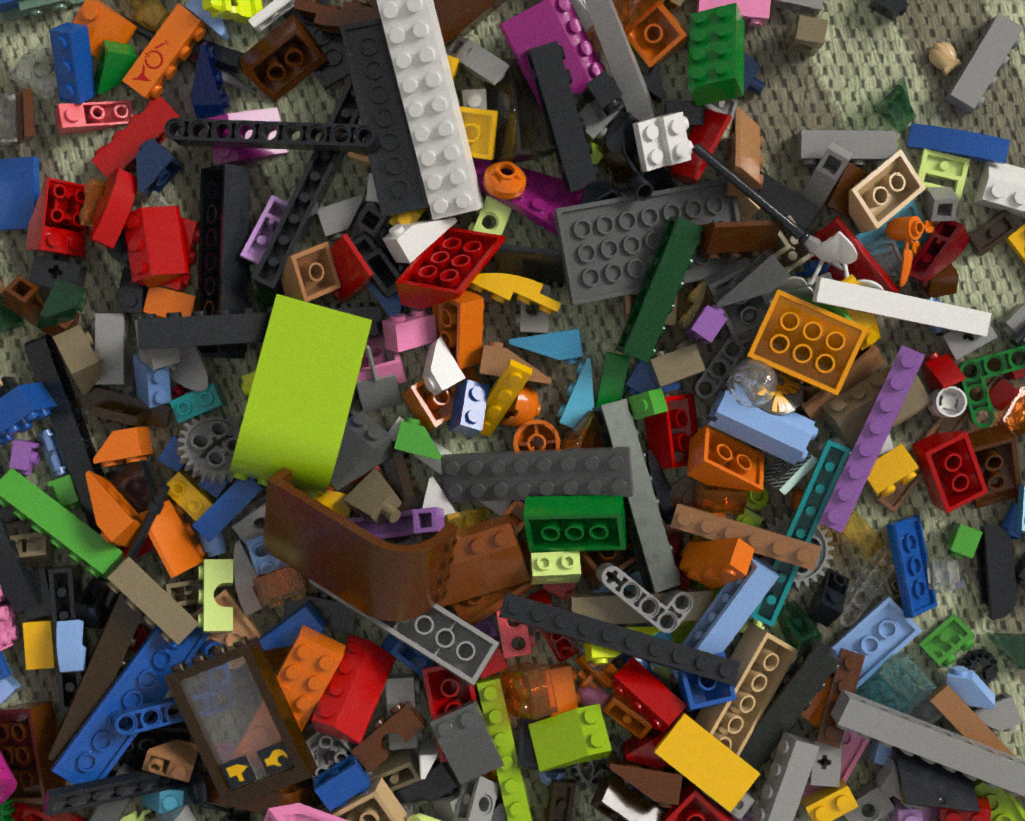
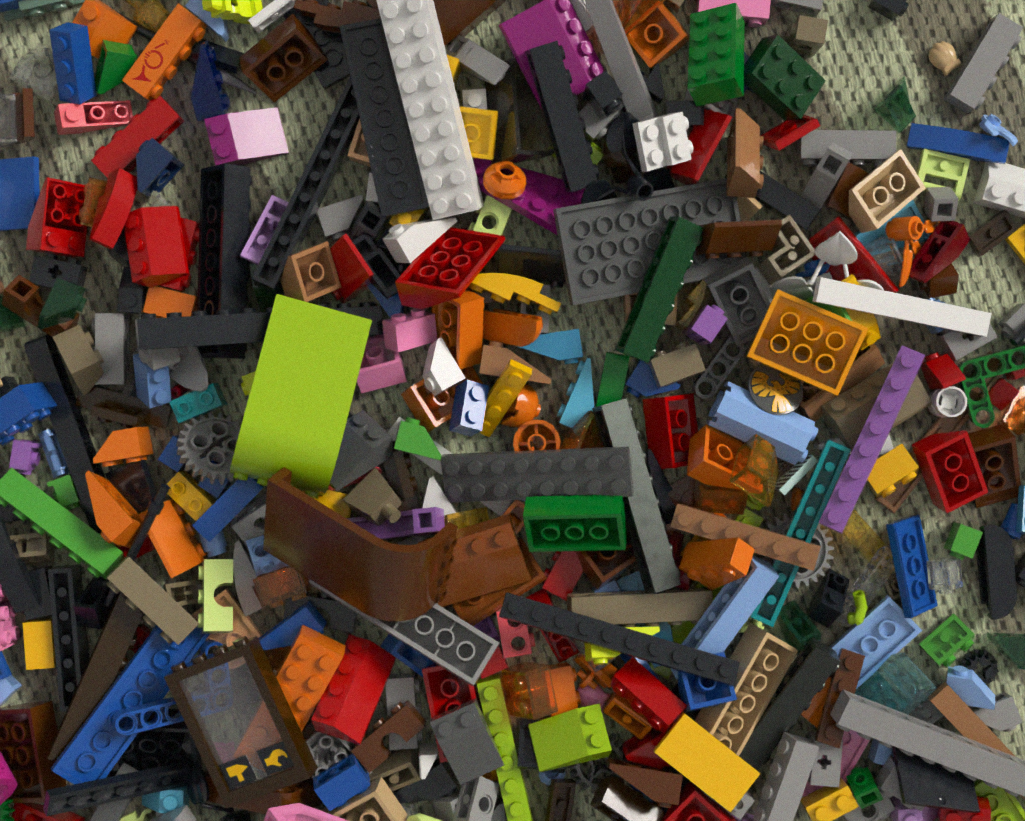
light blue slope [56,620,87,673] -> none
medium nougat slope [142,739,199,783] -> none
black beam [164,118,380,153] -> none
light grey piece [356,345,403,412] -> none
yellowish green brick [530,551,581,585] -> none
light grey beam [596,563,693,633] -> none
bright green brick [628,388,668,420] -> none
black piece [691,142,843,270] -> none
dark grey slope [711,249,791,308] -> none
clear cylinder [727,358,778,408] -> none
none -> orange brick [482,308,543,347]
none -> clear yellow slope [730,434,779,507]
none -> dark green brick [744,34,826,121]
none -> red tile [760,115,820,151]
none -> green brick [846,767,884,809]
none -> lime arm [847,590,868,626]
none -> light blue plate [979,114,1018,147]

